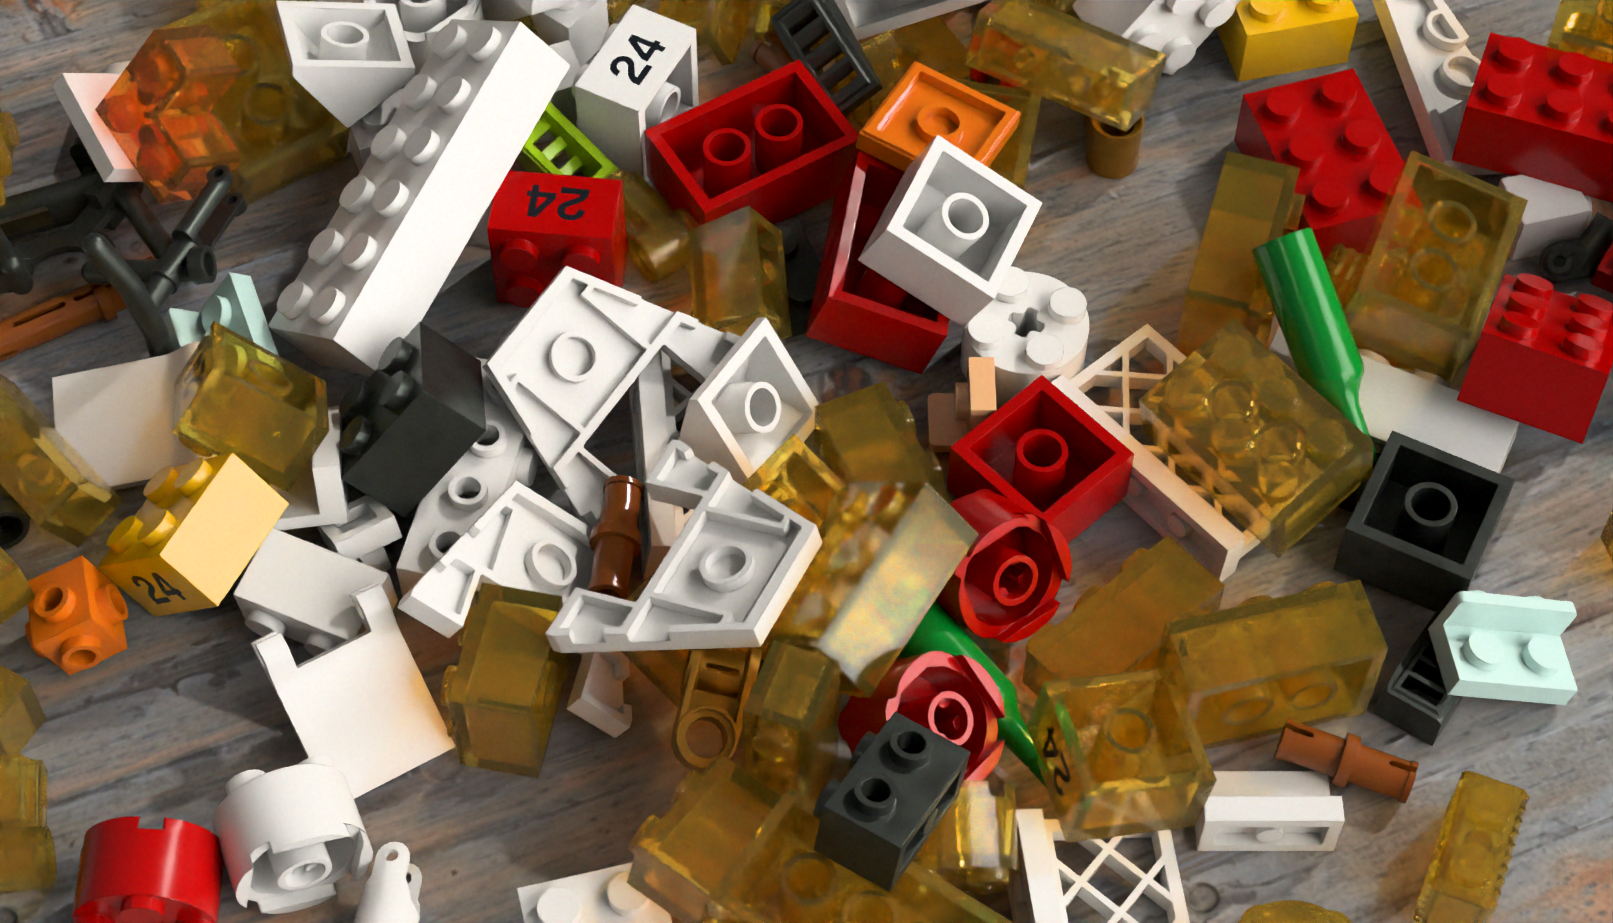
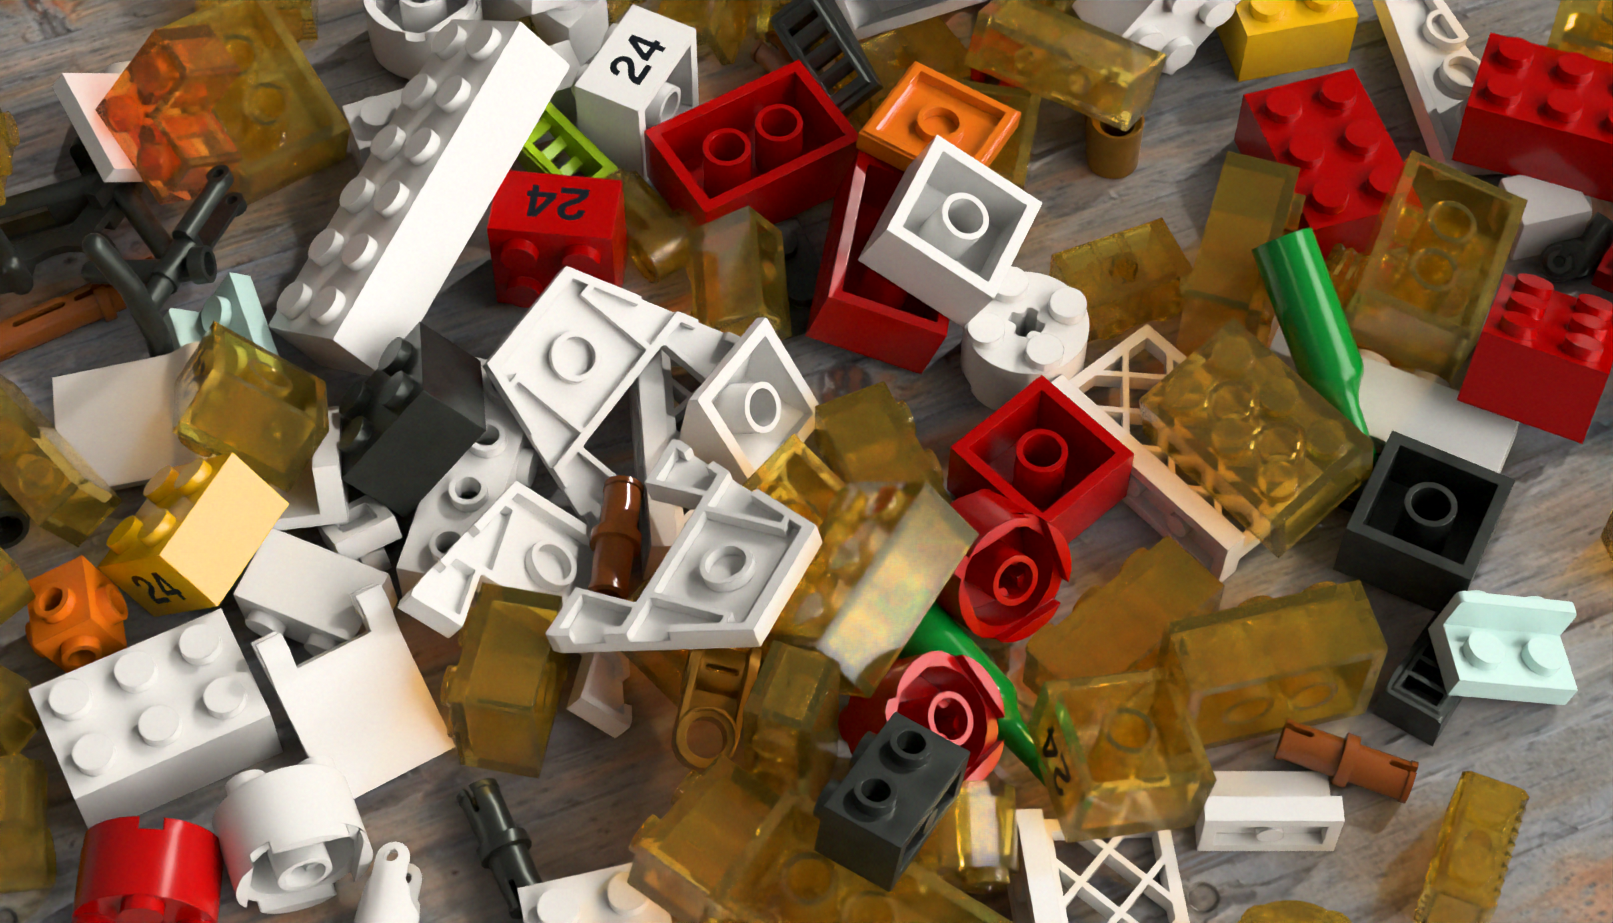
white slope [275,1,415,129] -> none
light nougat bracket [927,357,997,452] -> none
none -> white brick [28,608,283,829]
none -> pearl dark grey pin [456,778,543,919]
none -> clear yellow brick [1049,218,1195,343]

